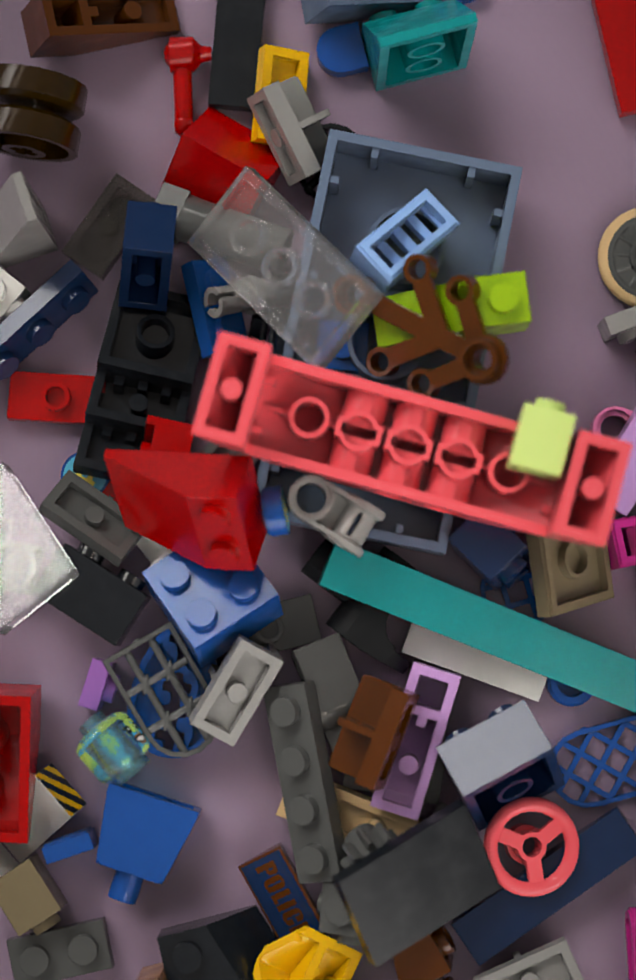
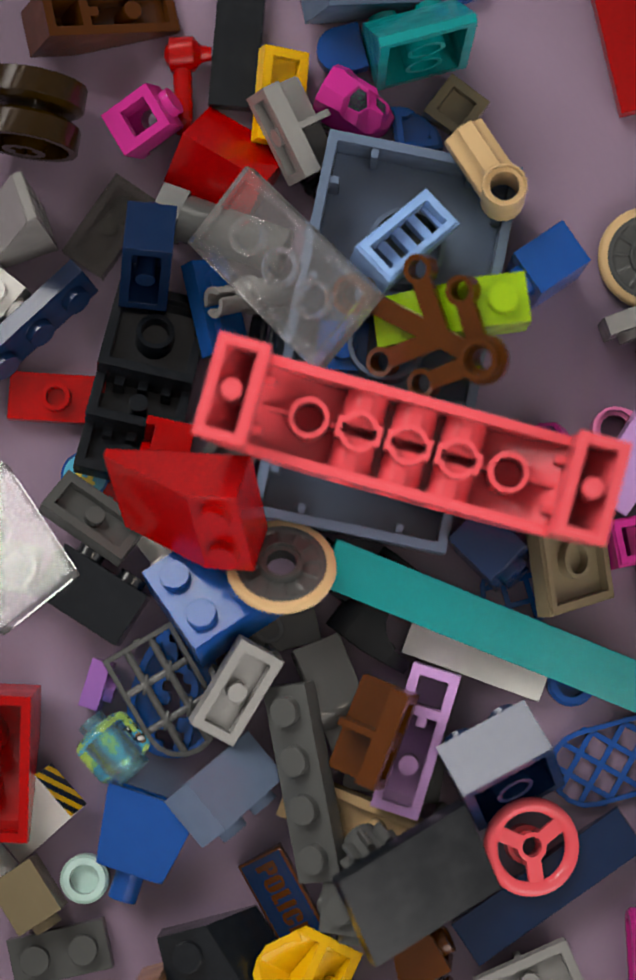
blue tile [41,826,99,865] -> none
blue tile [261,484,290,537] -> none
light grey piece [287,475,386,558] -> none
yellowish green brick [505,397,577,482] -> none
none -> light aqua tile [60,853,111,904]
none -> dark pink brick [101,83,184,159]
none -> sand blue brick [164,731,280,848]
none -> dark grey wheel [226,520,337,614]
none -> dark pink rock [313,64,394,138]
none -> blue tile [391,107,444,151]
none -> dark tan plate [422,74,490,136]
none -> tan piece [445,118,527,221]
none -> blue brick [504,220,591,310]

